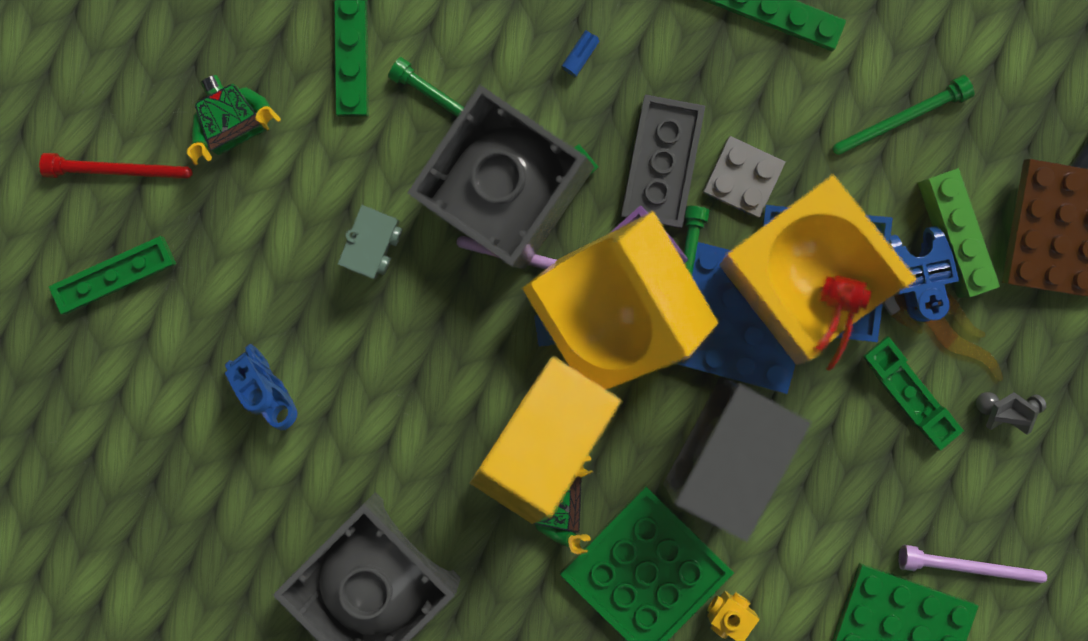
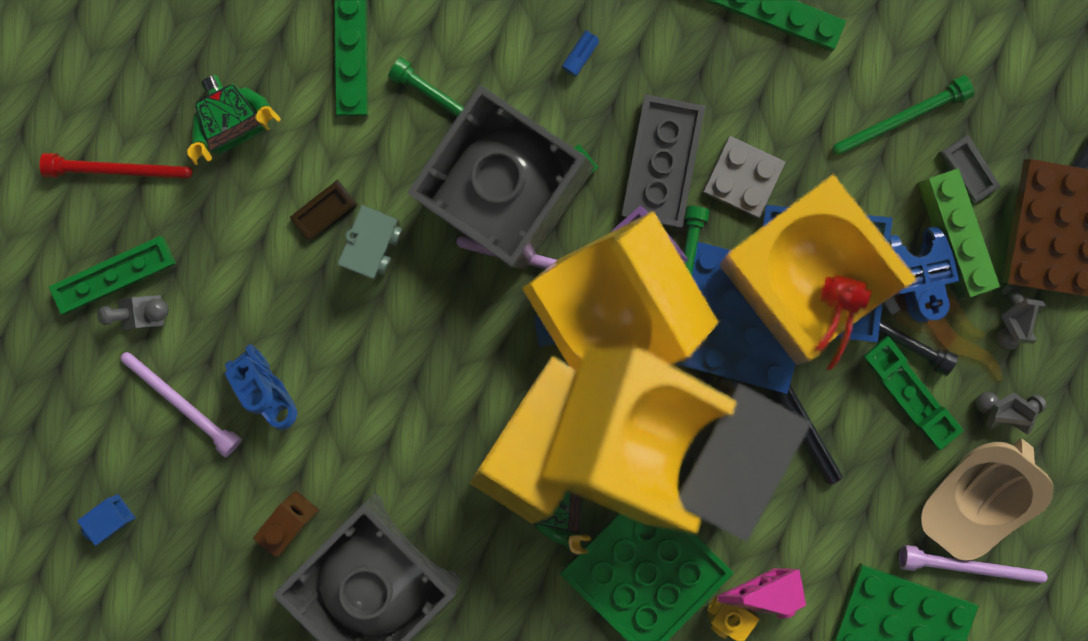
none -> blue brick [77,494,136,546]
none -> dark grey piece [97,295,169,330]
none -> lavender piece [121,352,242,458]
none -> reddish brown torso [253,491,319,558]
none -> dark brown tile [289,180,358,242]
none -> yellow piece [542,347,736,533]
none -> dark pink slope [717,568,806,618]
none -> black axle [774,385,843,485]
none -> black piece [879,321,958,377]
none -> tan piece [921,438,1053,561]
none -> dark grey tile [939,135,1001,204]
none -> dark grey piece [996,284,1046,350]

